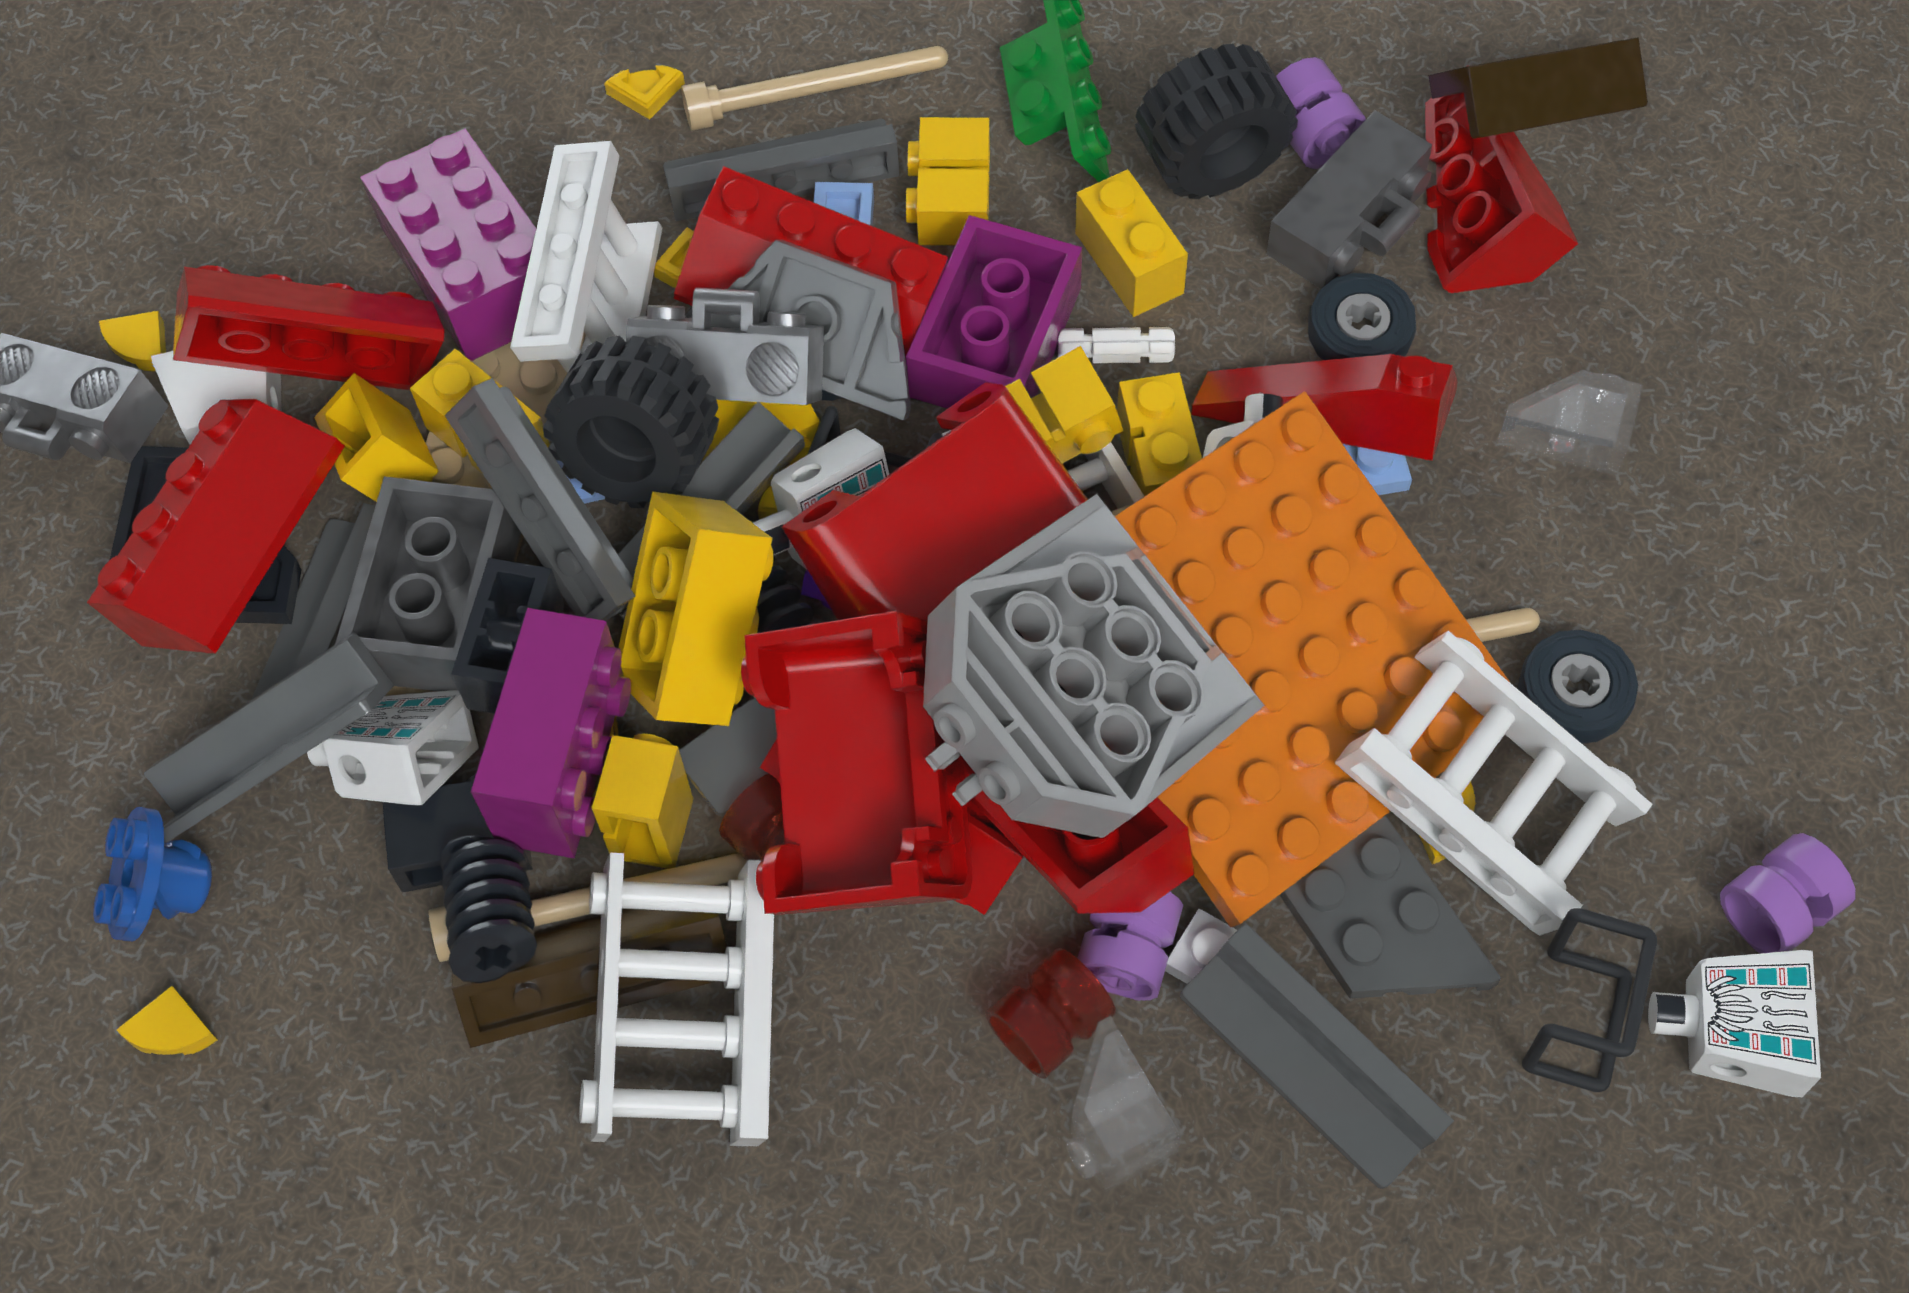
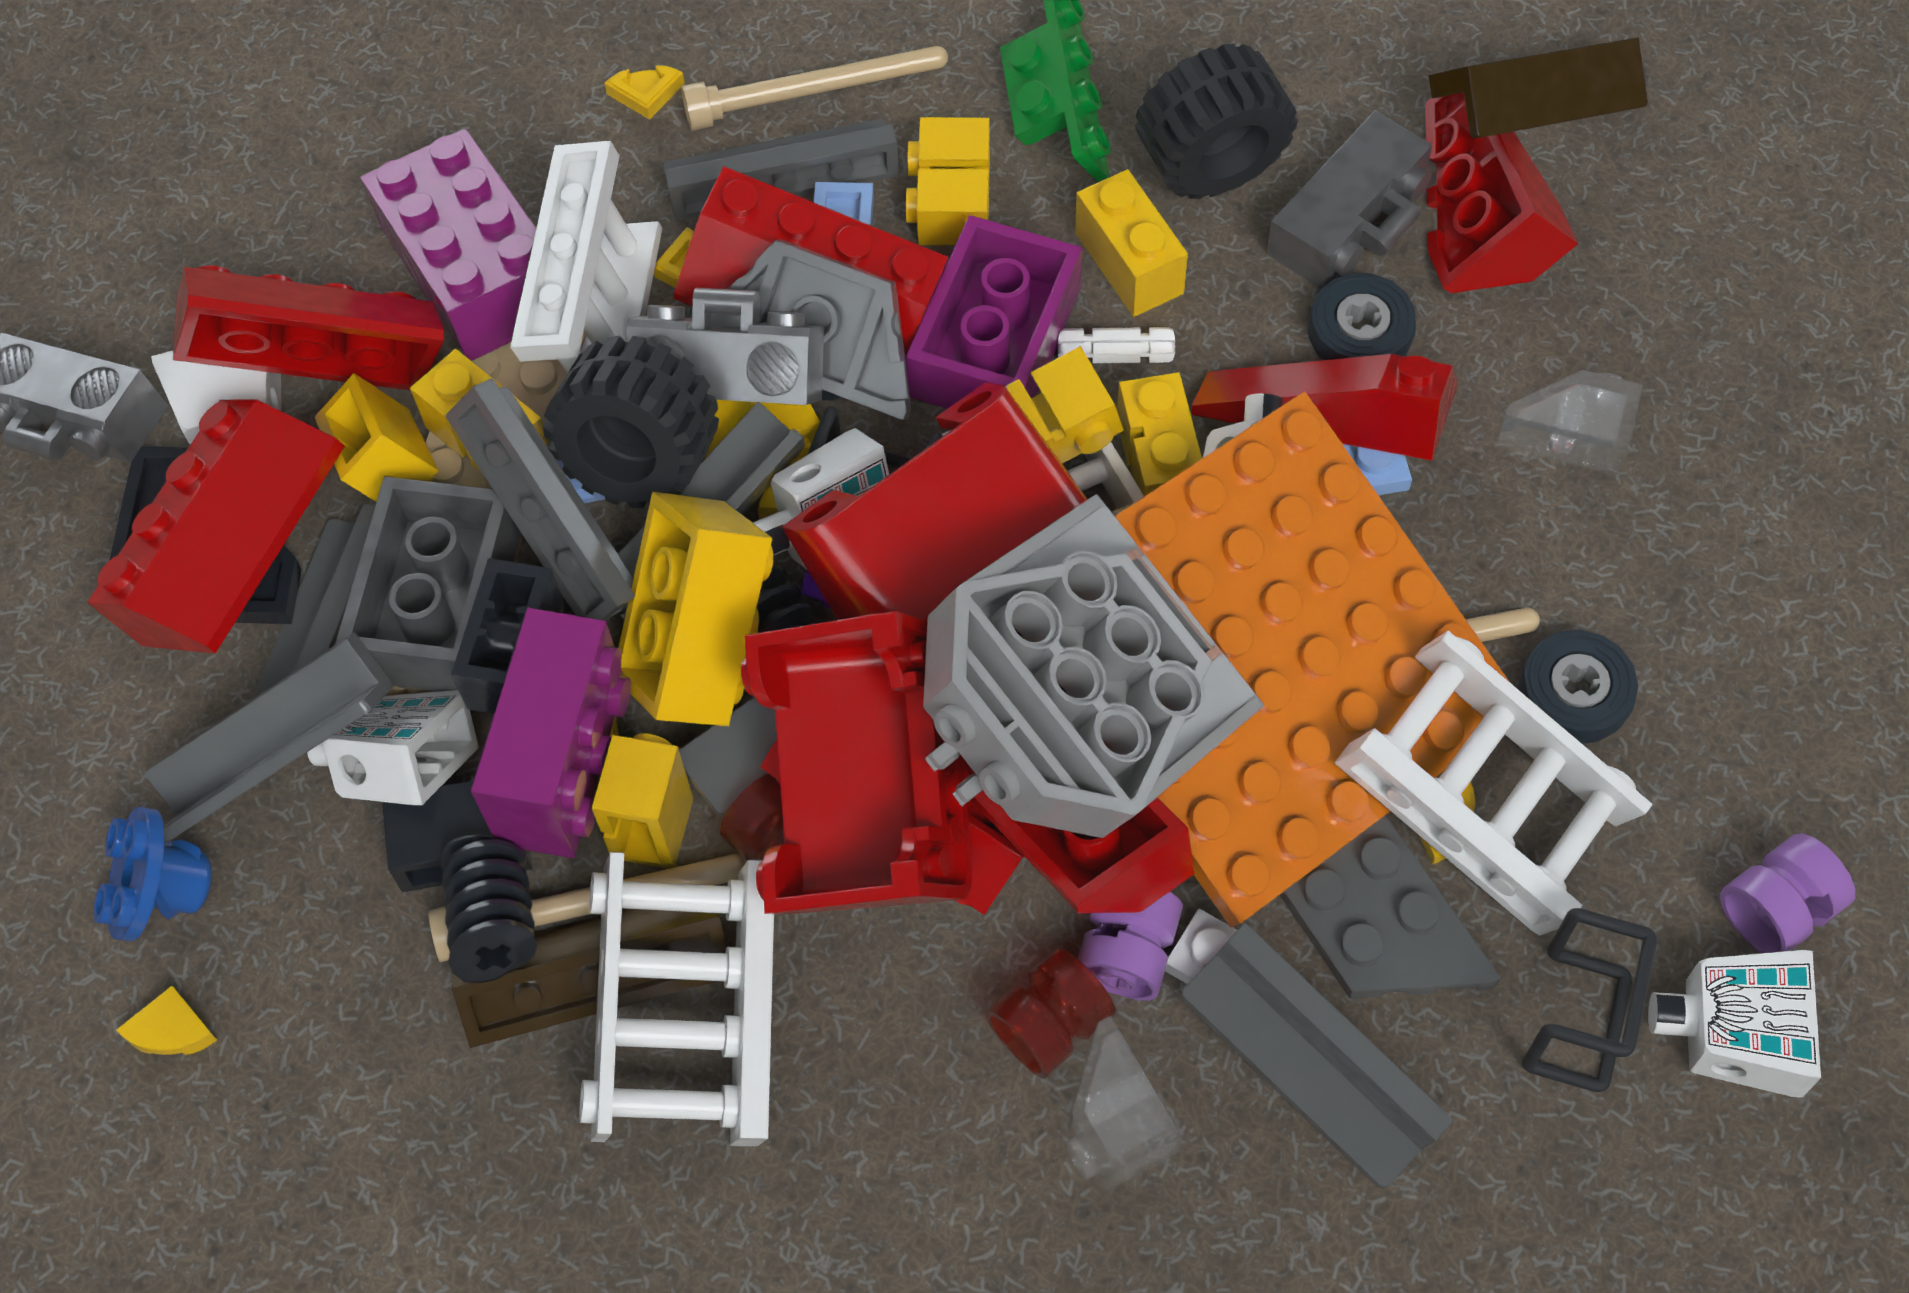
yellow tile [99,311,166,371] -> none
medium lavender wheel [1276,57,1366,169] -> none

